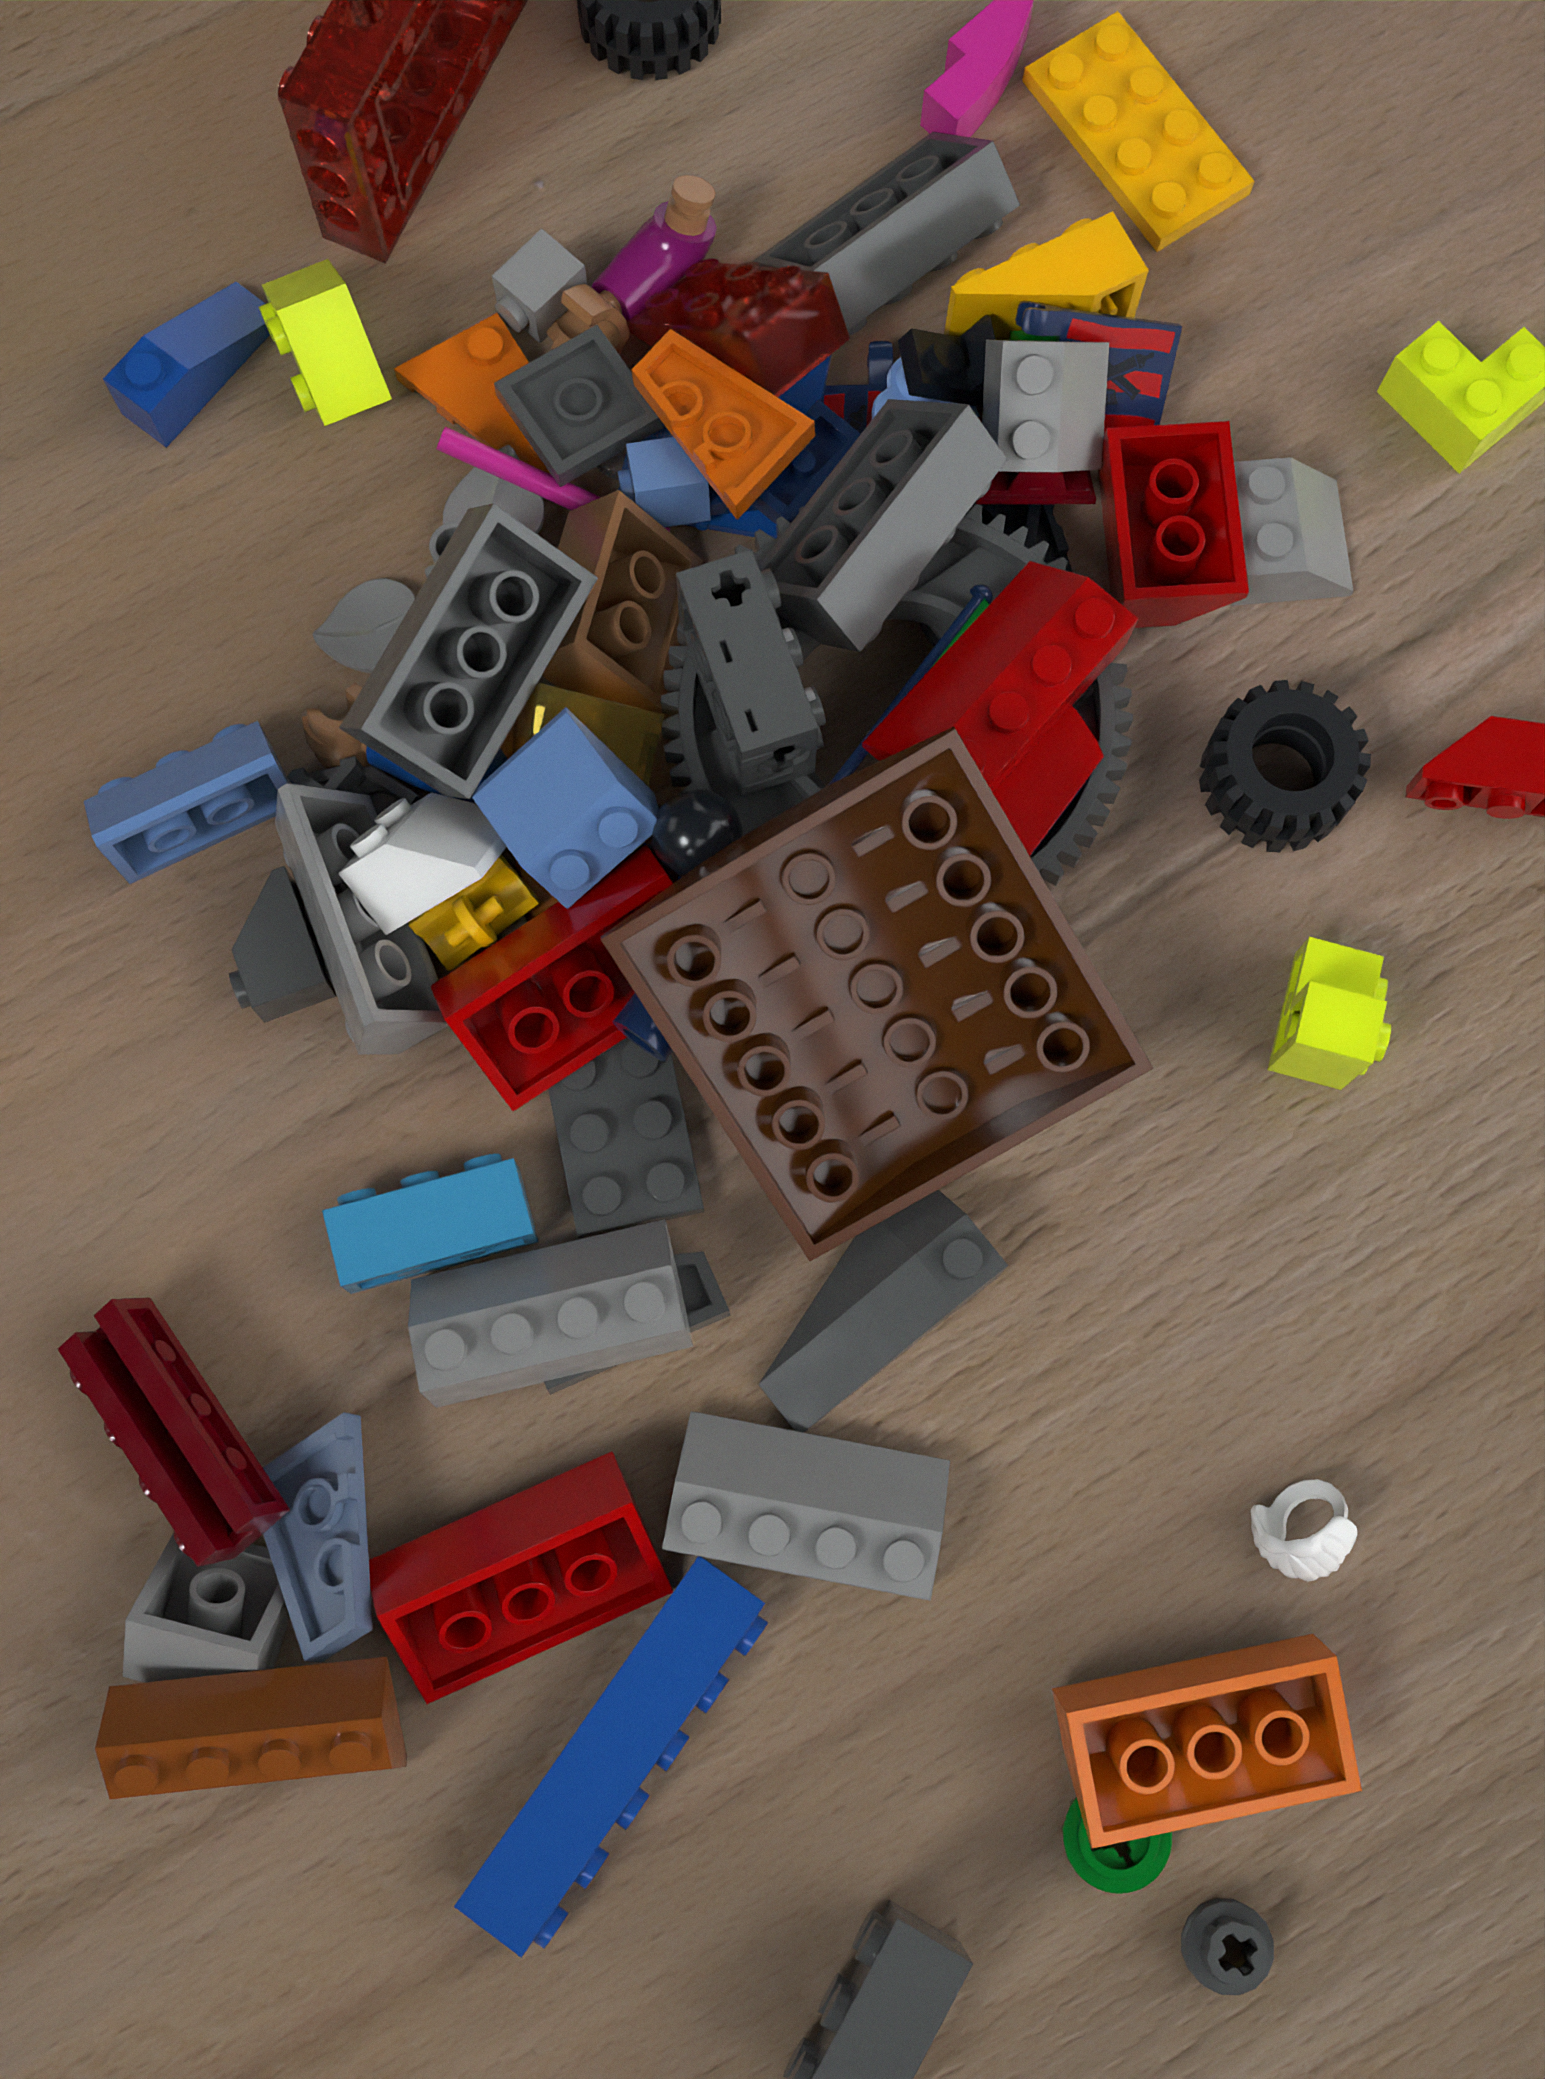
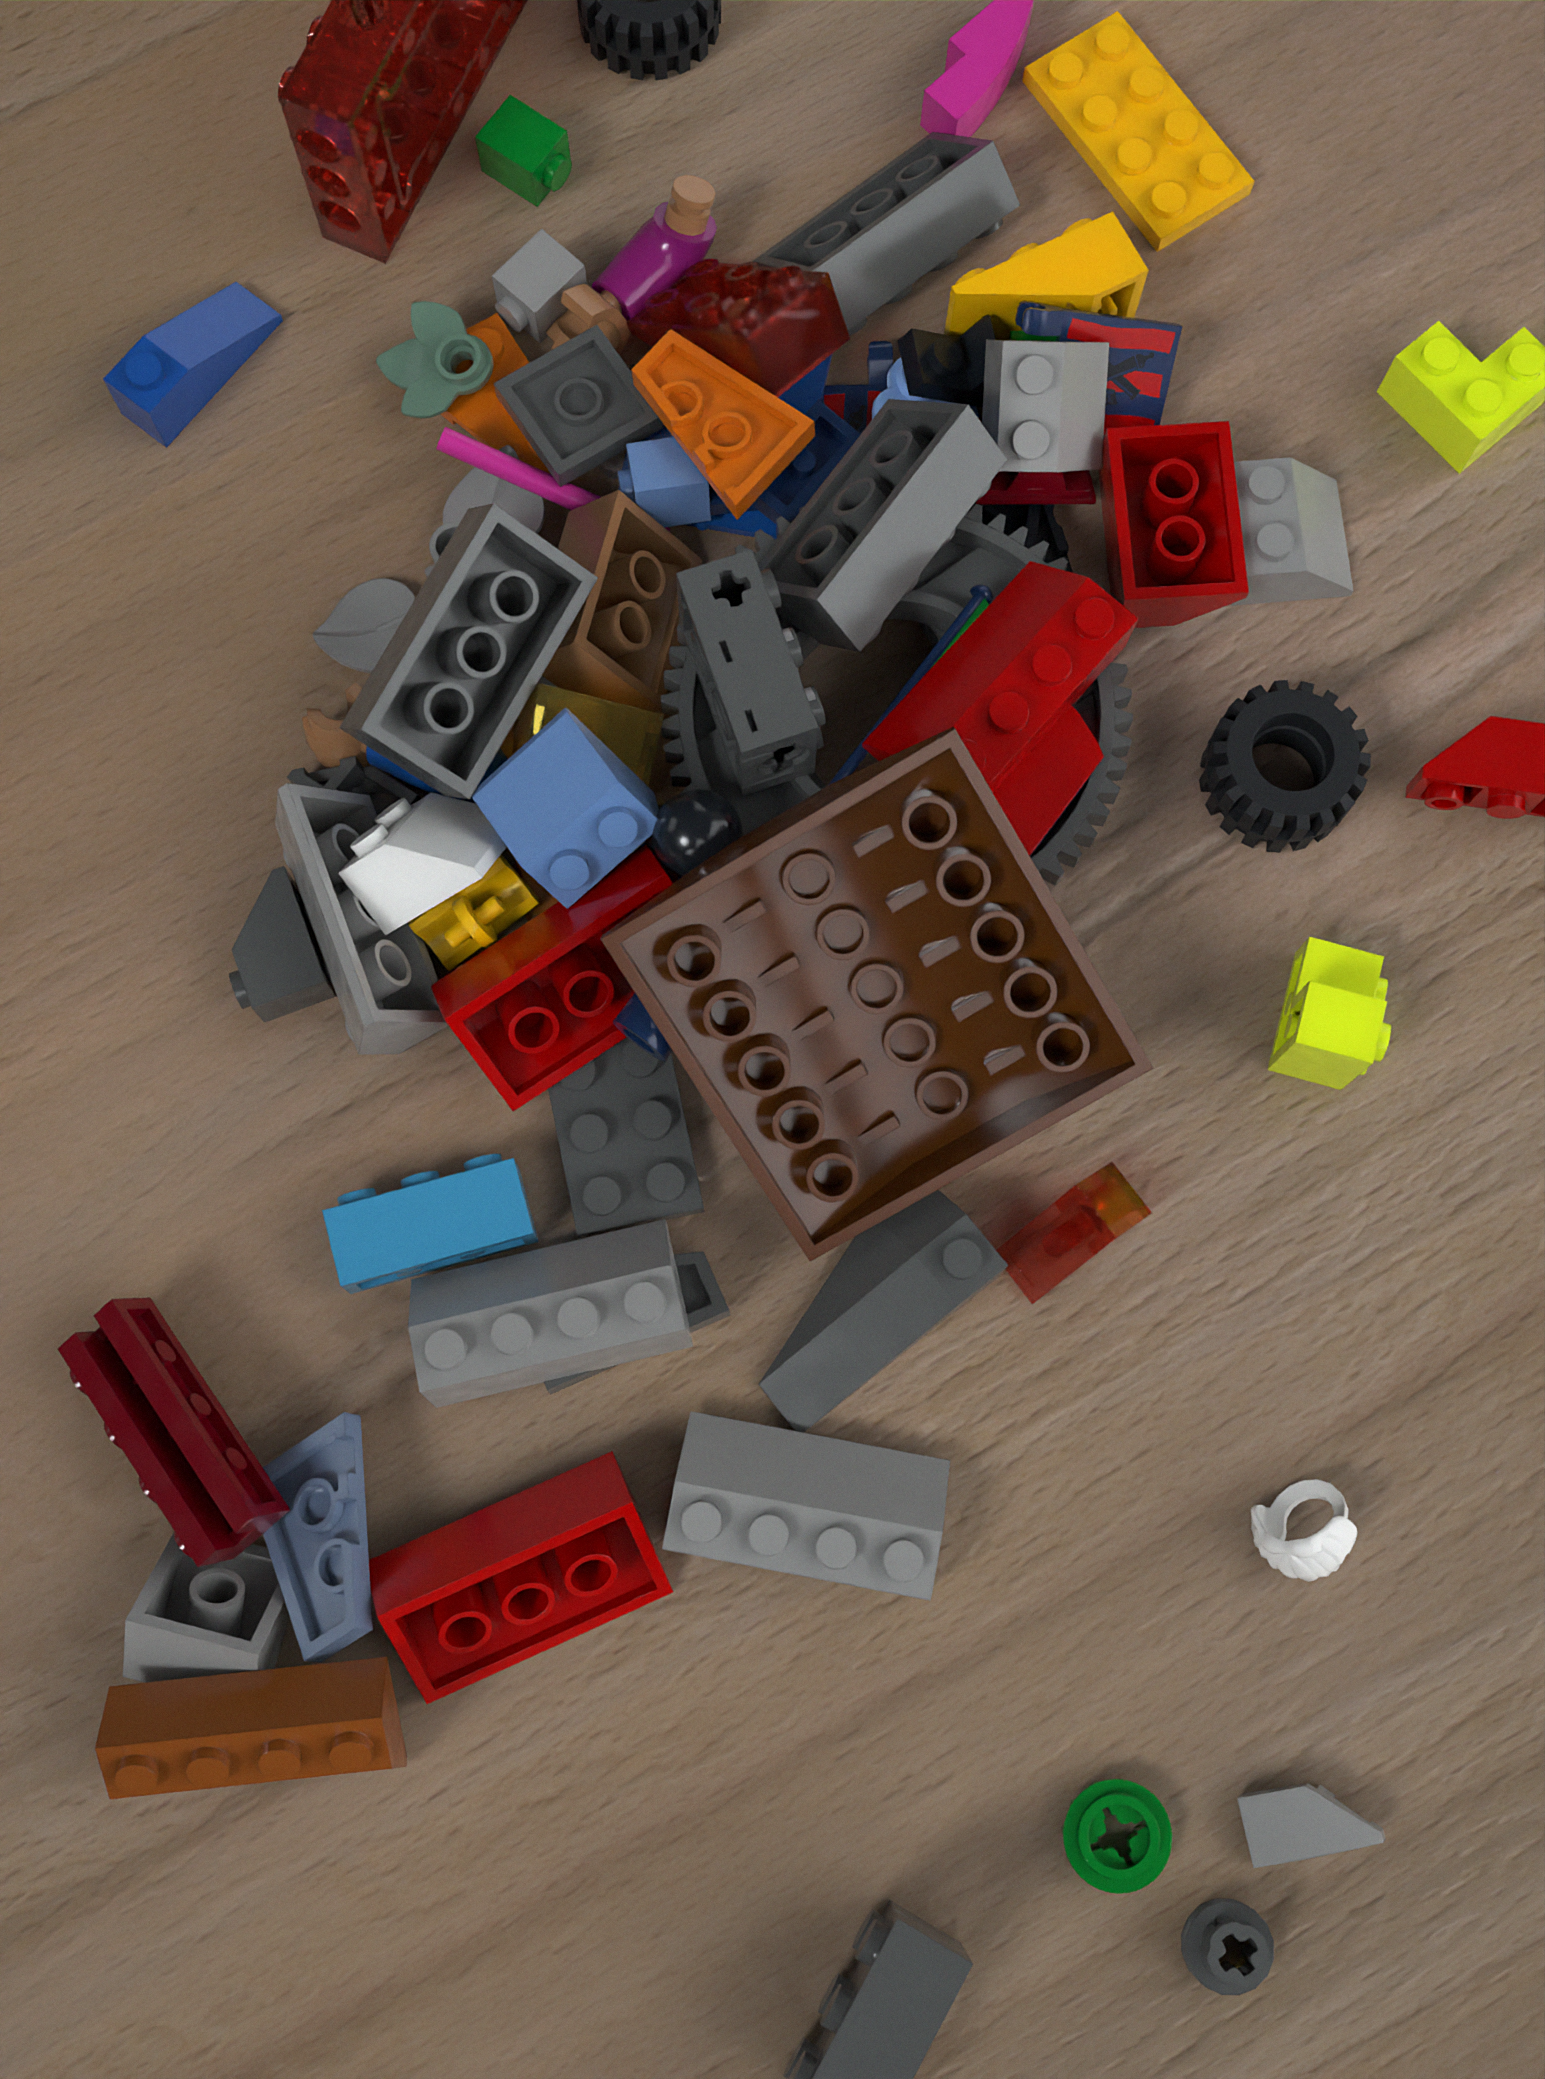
medium blue slope [84,721,290,884] -> none
neon yellow brick [258,259,392,426] -> none
blue brick [454,1556,768,1958] -> none
orange slope [1052,1634,1362,1849] -> none
none -> sand green plate [376,301,493,419]
none -> green brick [475,95,572,207]
none -> clear red slope [996,1162,1152,1304]
none -> light grey slope [1237,1783,1386,1868]

